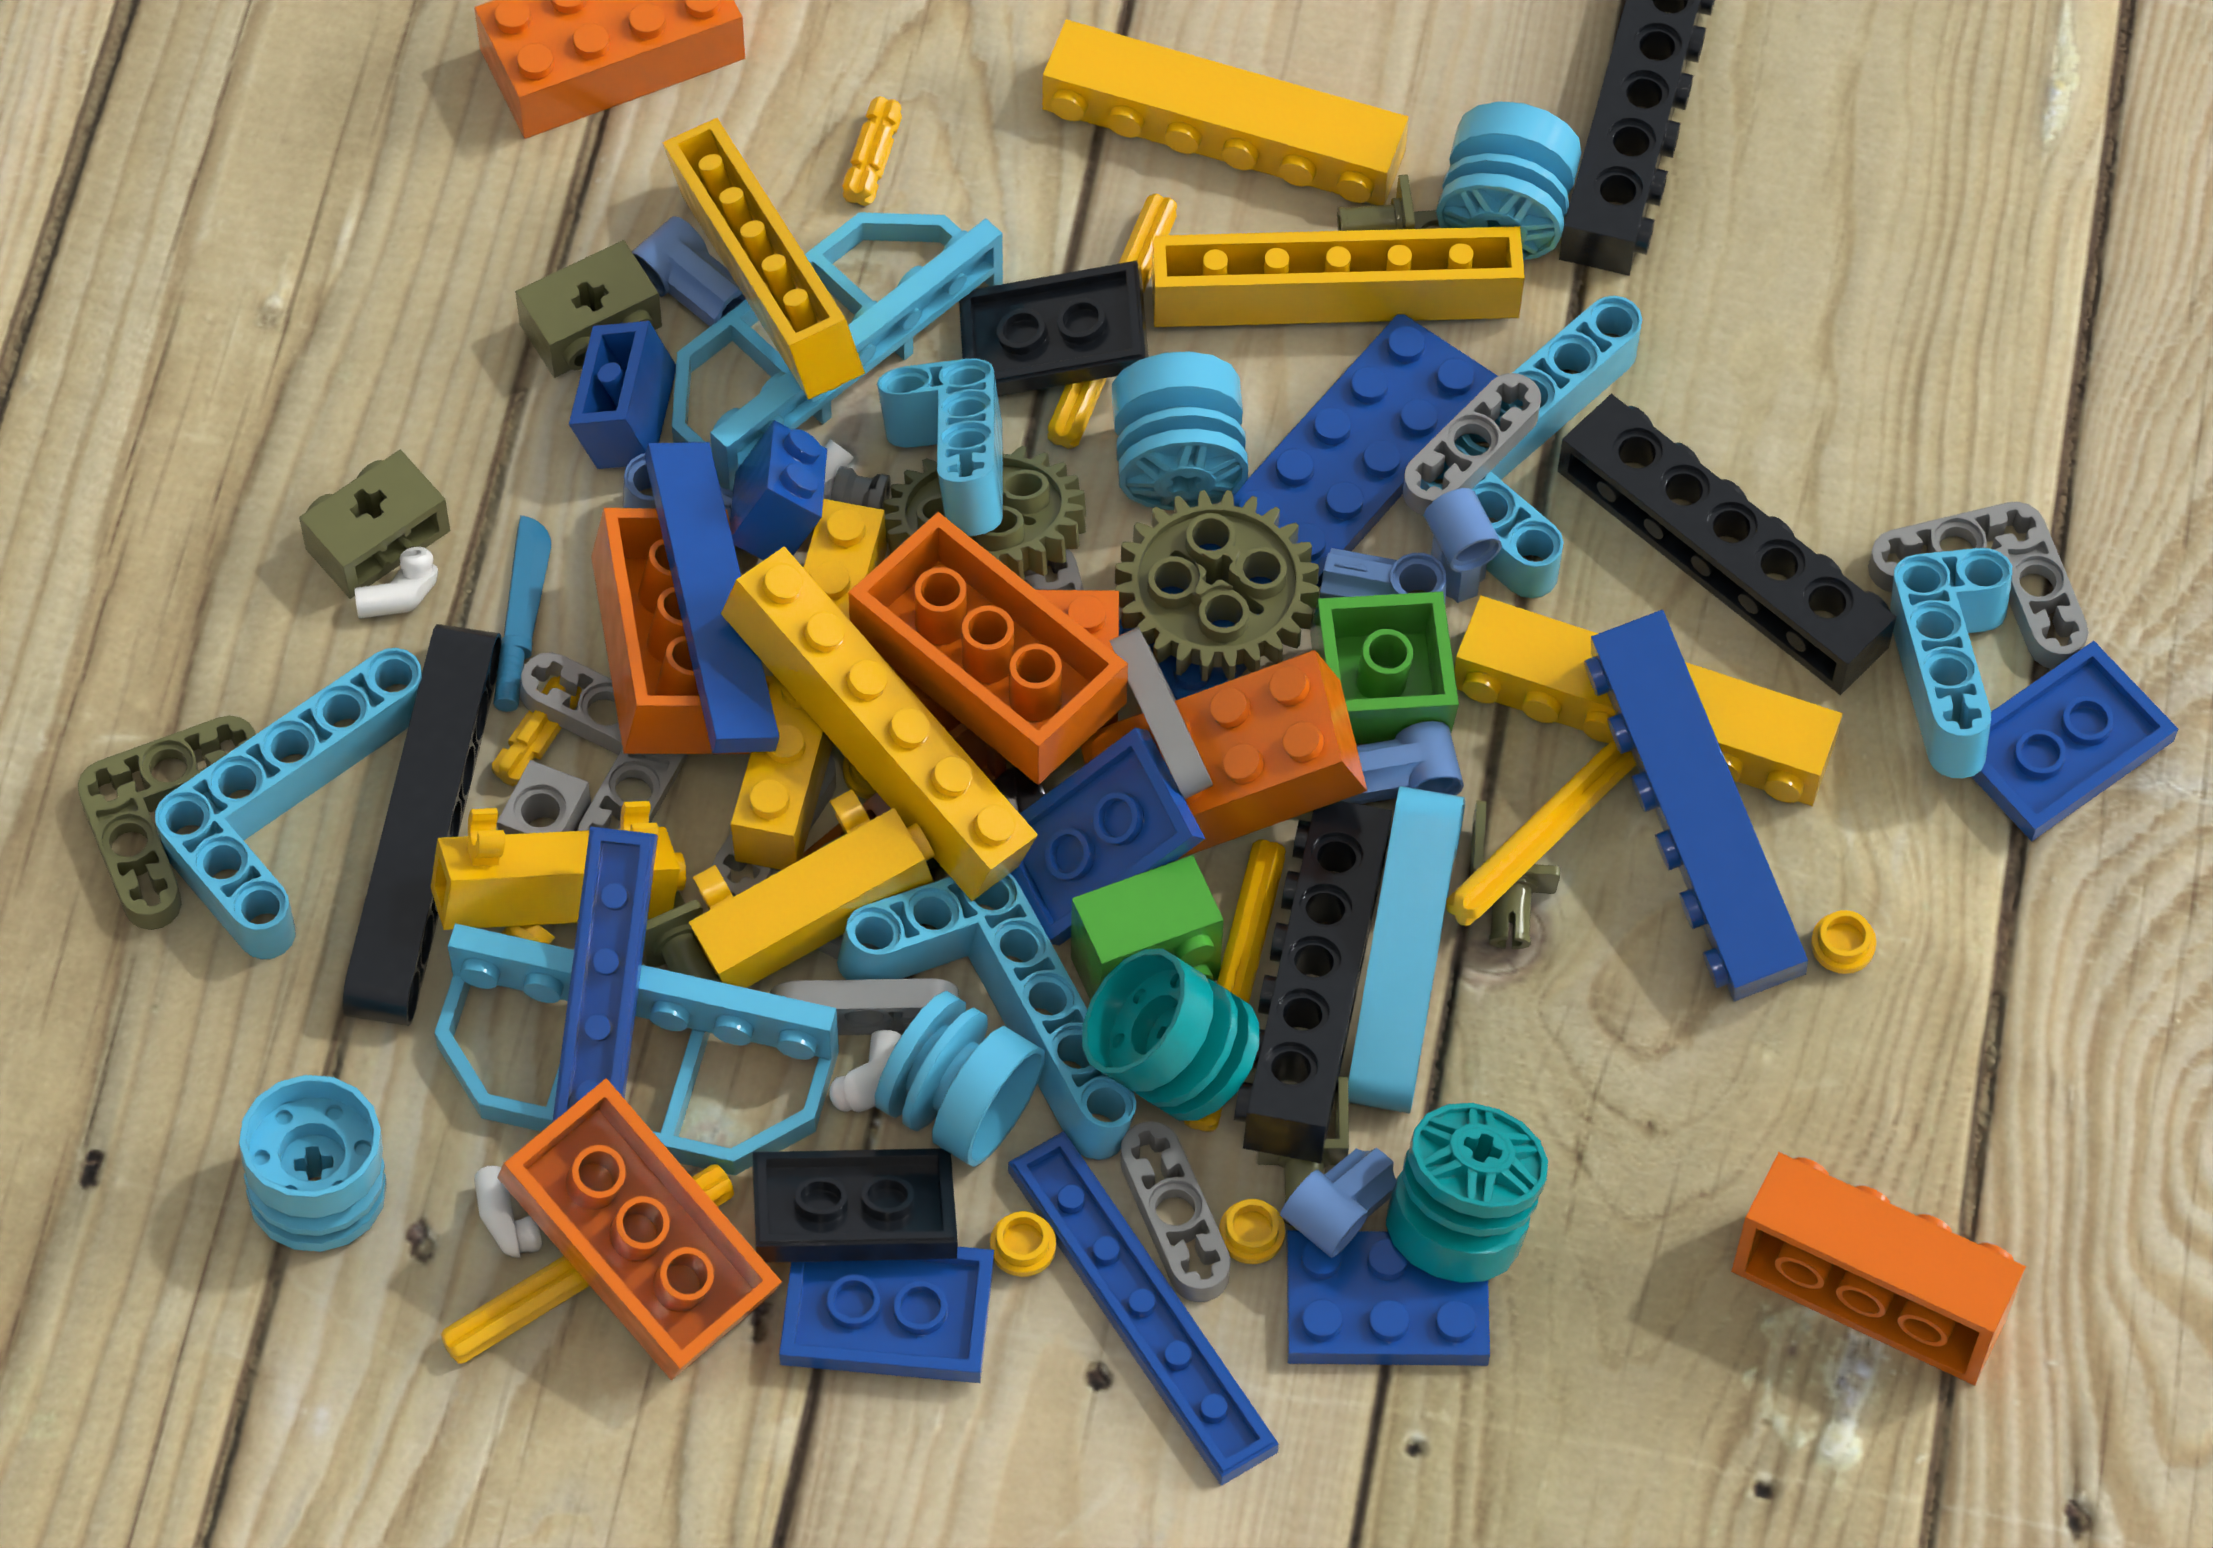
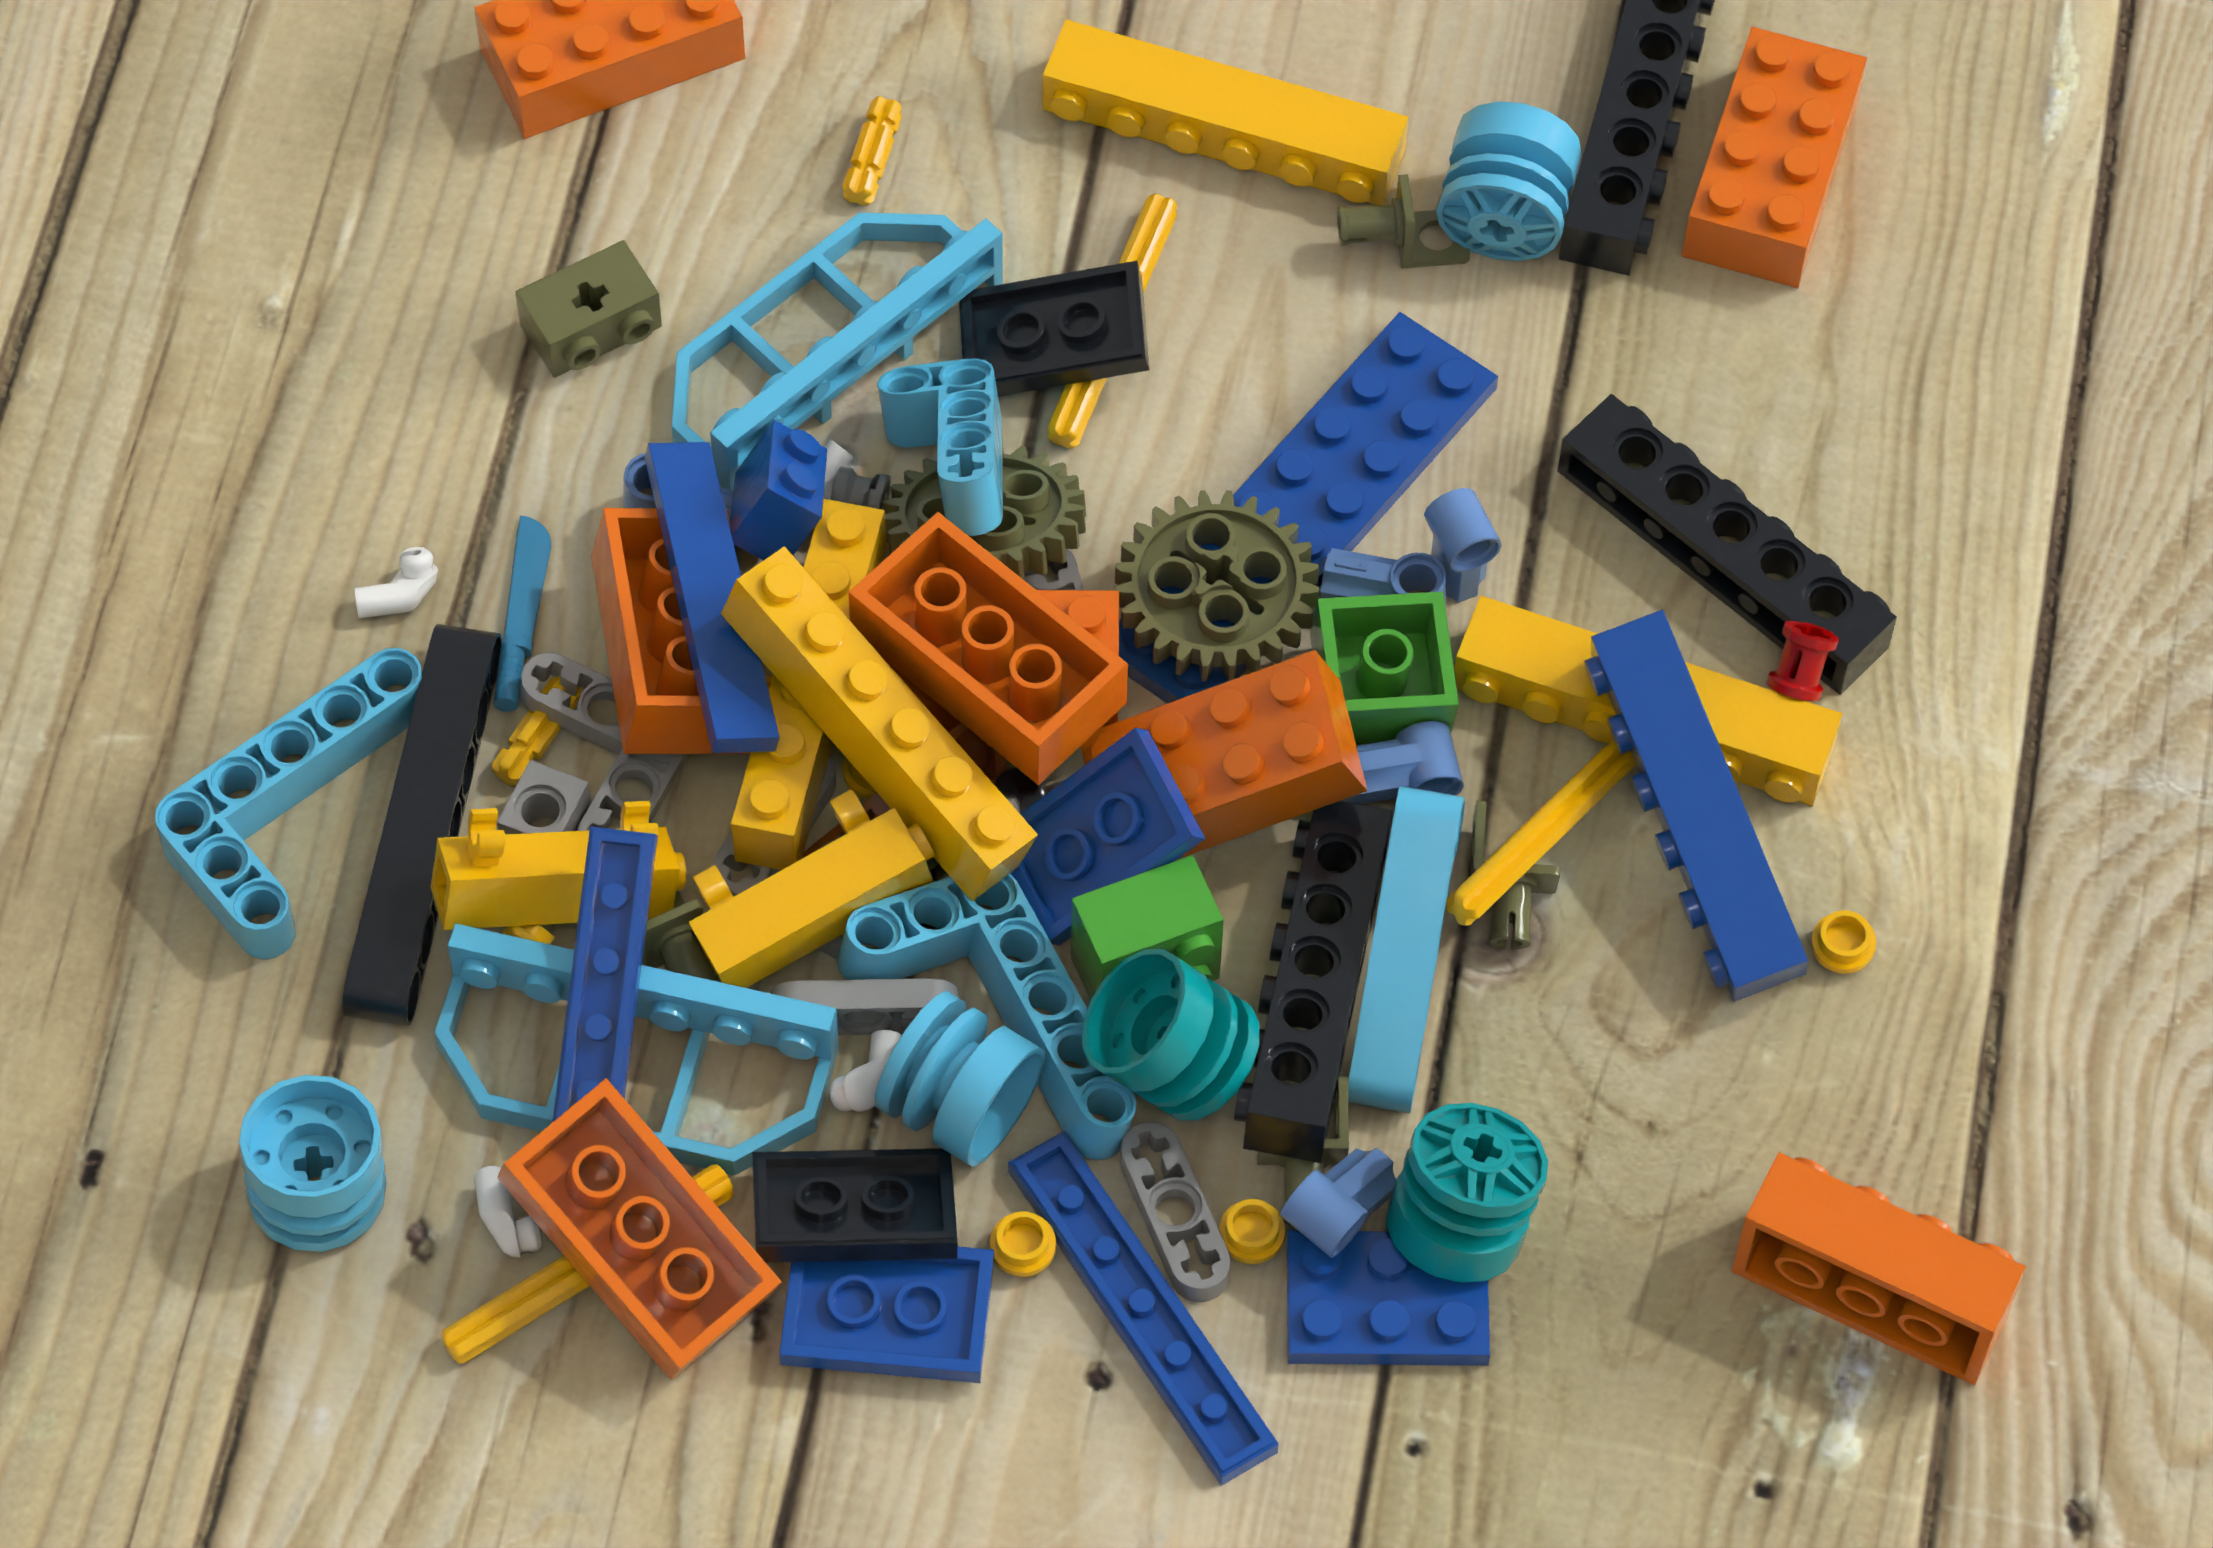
olive beam [78,715,256,930] -> none
olive brick [299,449,450,599] -> none
blue brick [569,321,676,469] -> none
medium blue piece [632,216,746,327] -> none
yellow brick [662,118,865,400] -> none
light grey beam [1110,626,1214,799] -> none
medium azure wheel [1111,351,1248,510] -> none
yellow brick [1151,226,1525,327] -> none
yellow axle [1184,839,1286,1132] -> none
light grey beam [1403,373,1541,516] -> none
medium azure beam [1420,296,1642,598] -> none
light grey beam [1868,502,2089,669] -> none
medium azure beam [1890,548,2012,779] -> none
blue plate [1971,641,2178,842] -> none
none -> orange brick [1681,26,1868,288]
none -> red bush [1766,620,1839,701]

